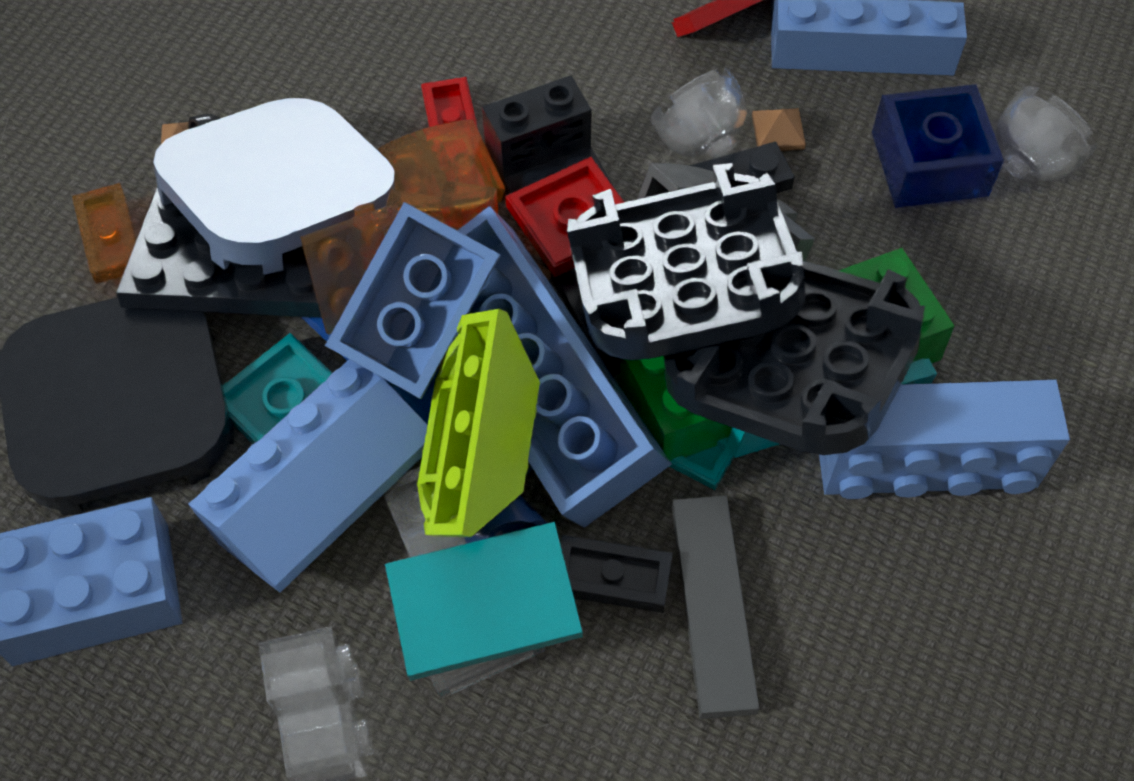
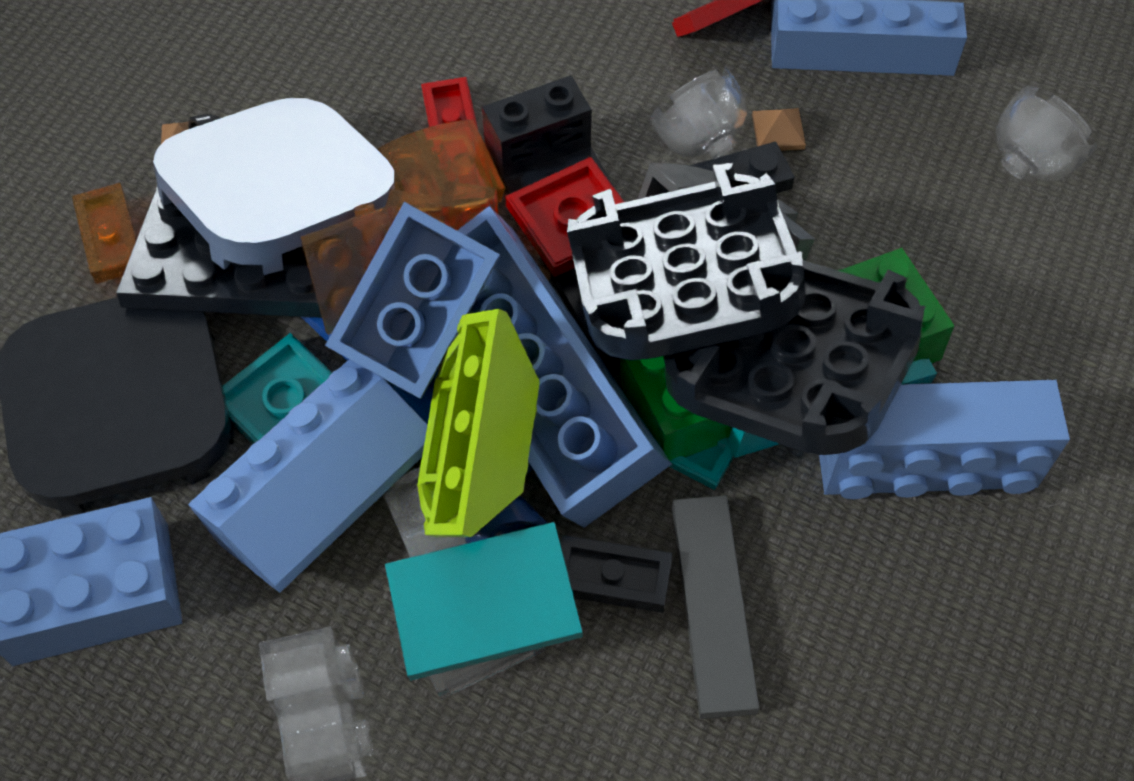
clear blue brick [872,84,1004,208] -> none

